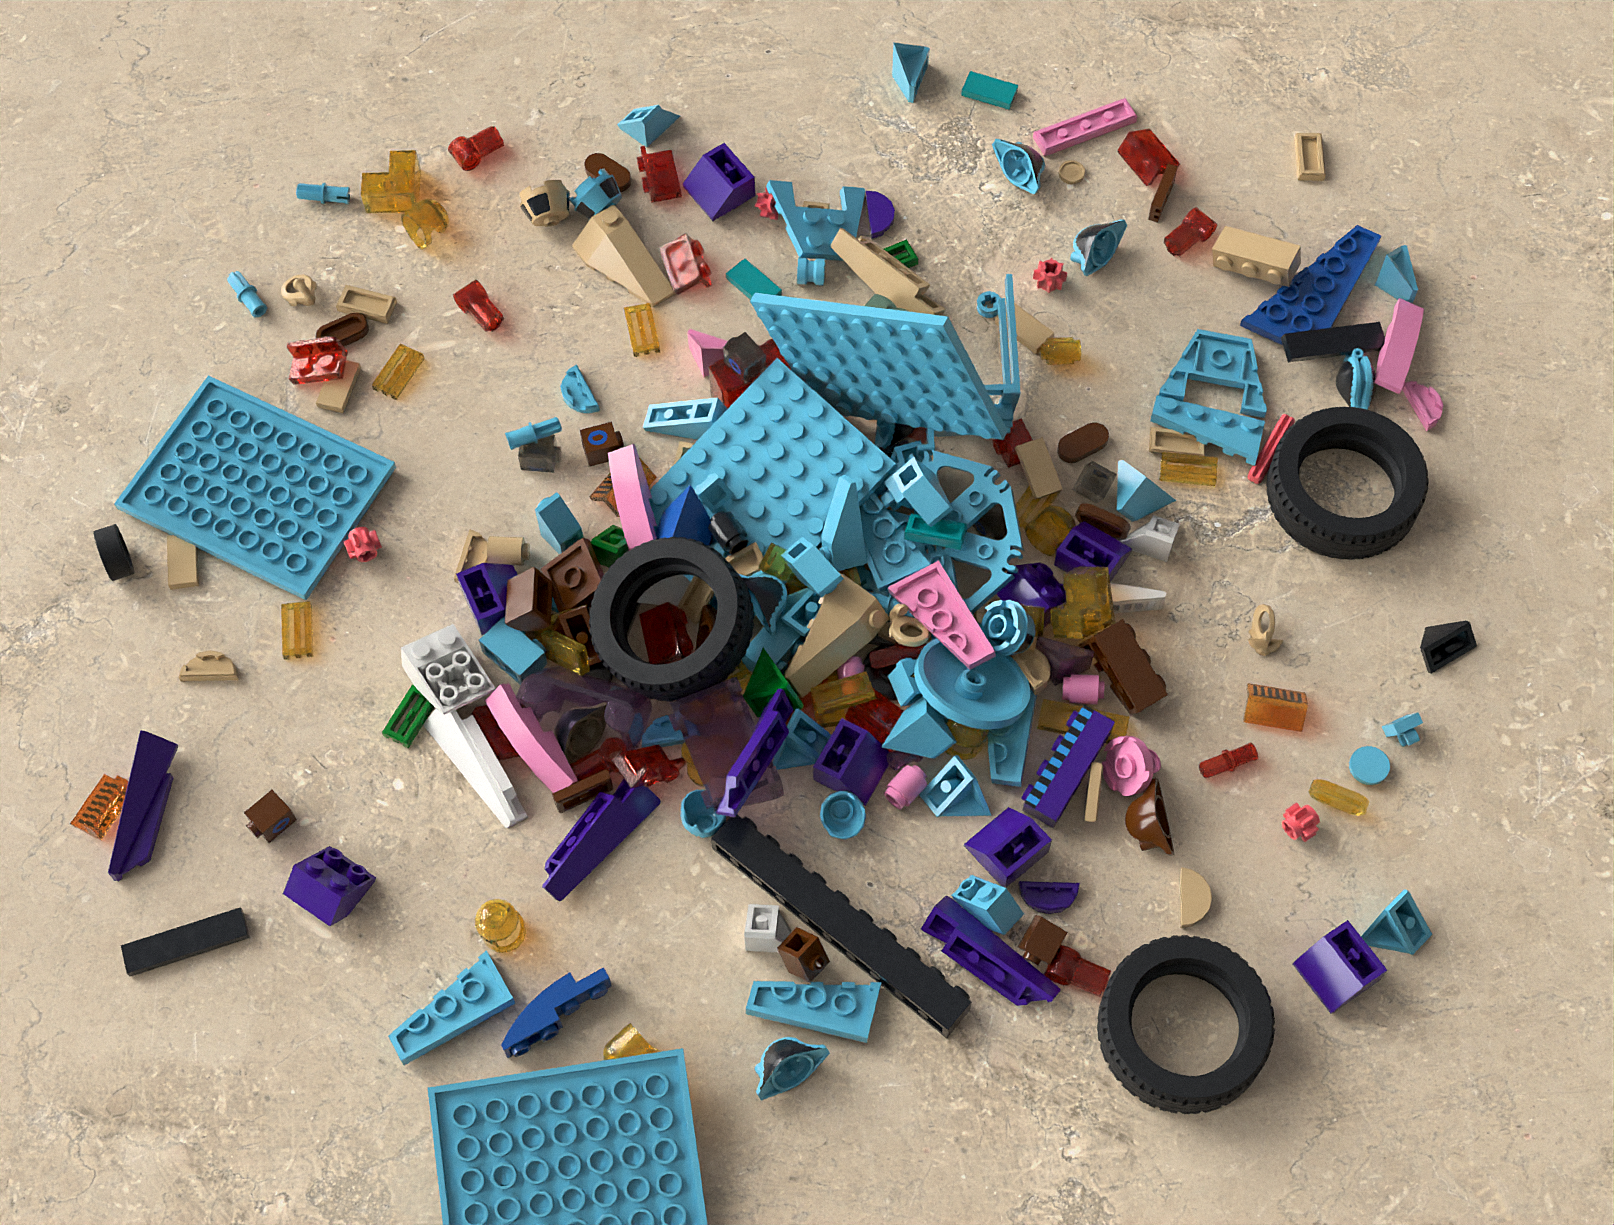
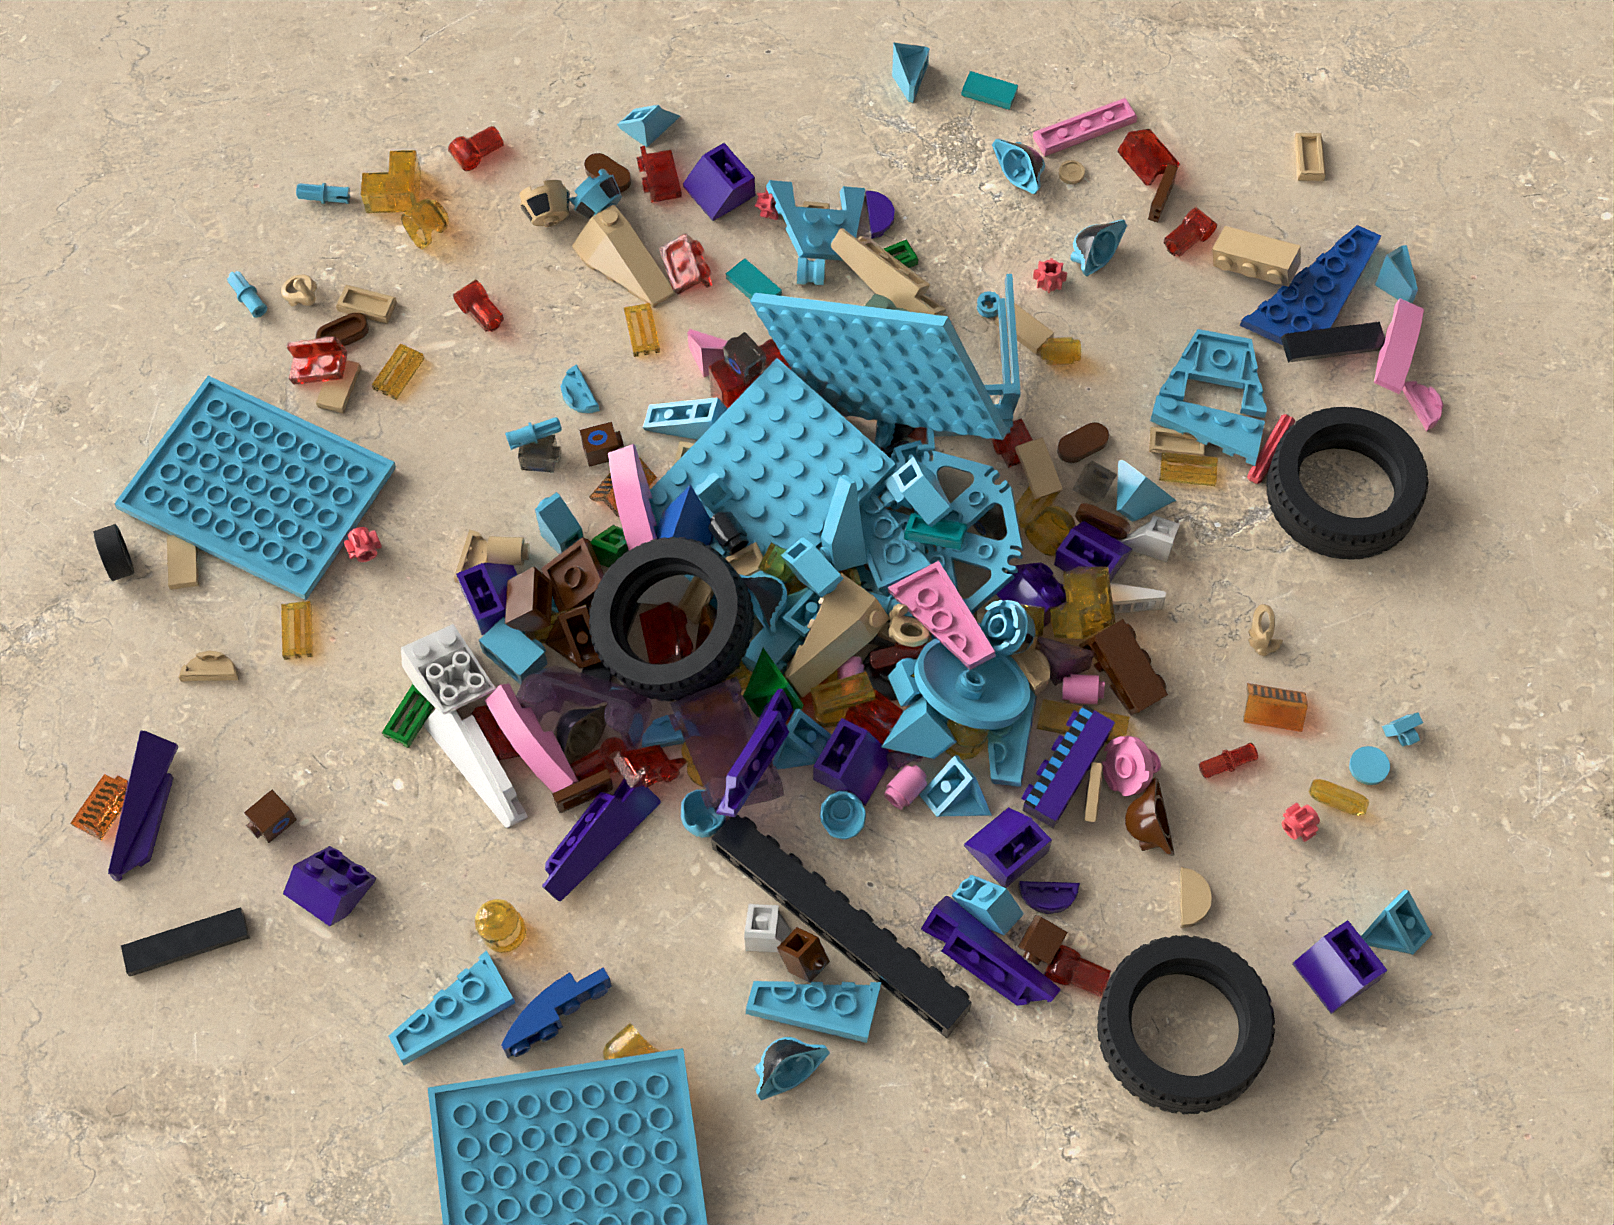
clear yellow tile [541,629,590,676] -> none
medium azure hat [1336,348,1377,410] -> none
black slope [1420,621,1477,674] -> none

